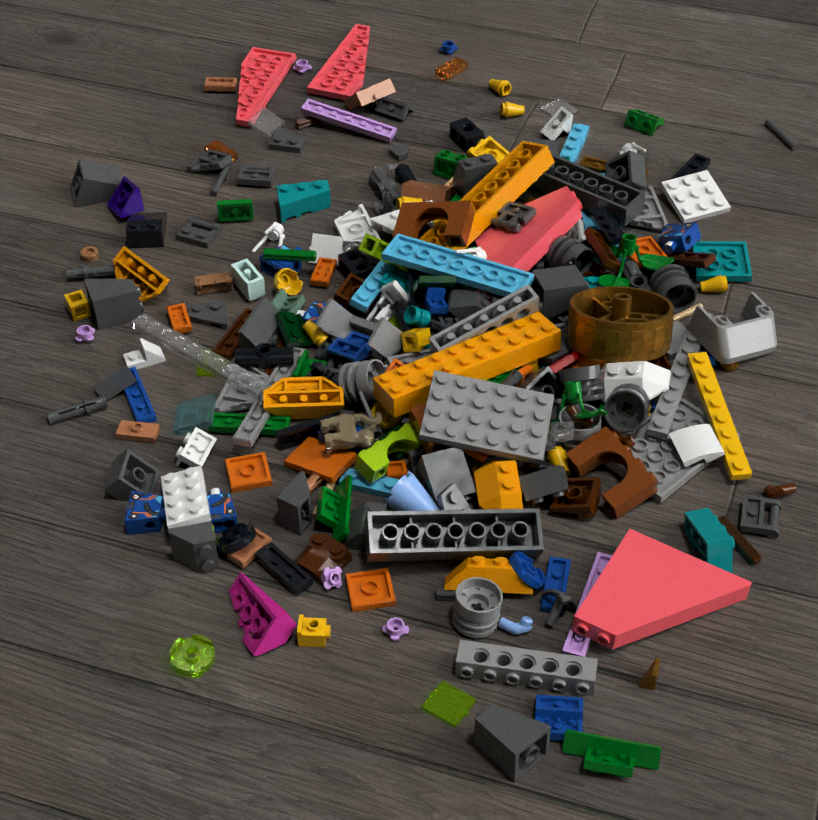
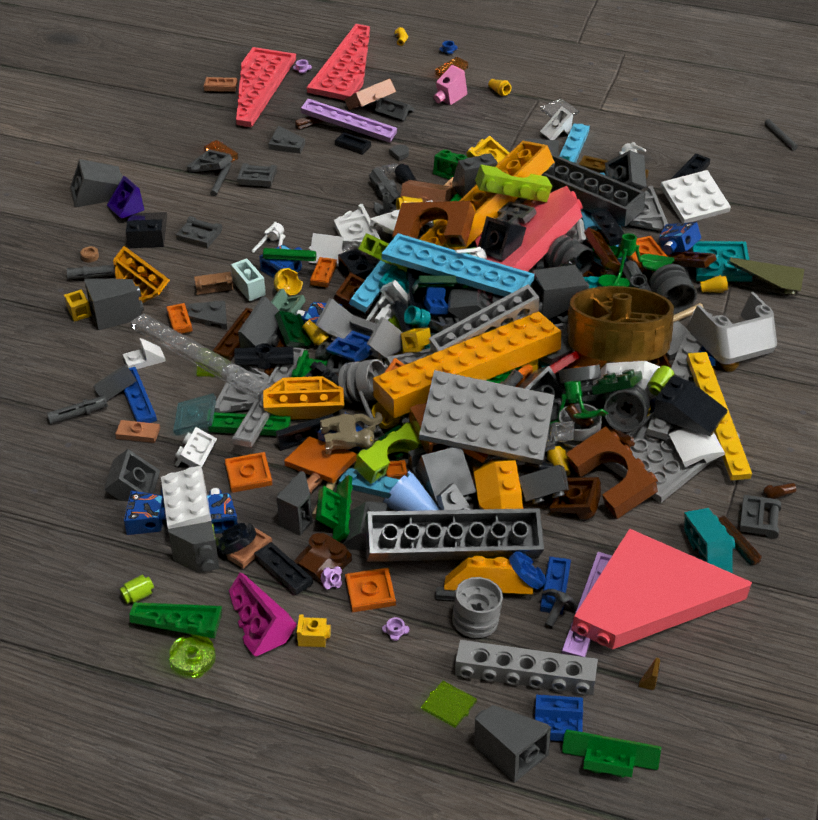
lavender plate [75,325,95,342] -> none
green bracket [217,199,254,222] -> none
clear piece [247,107,285,139] -> none
teal wedge [276,180,331,223] -> none
black brick [450,117,485,152] -> none
light blue arm [498,616,533,635] -> none
yellow cone [500,101,525,118] -> none
green bracket [624,109,665,135] -> none
none -> lime brick [119,574,154,604]
none -> green wing [129,602,222,639]
none -> black tile [334,132,371,155]
none -> yellow arm [394,27,408,46]
none -> bright pink torso [433,65,467,105]
none -> lime arch [475,164,552,202]
none -> black slope [478,216,526,261]
none -> dark green plate [592,369,643,395]
none -> lime brick [647,366,674,396]
none -> black slope [654,375,727,437]
none -> olive wedge [727,257,804,295]

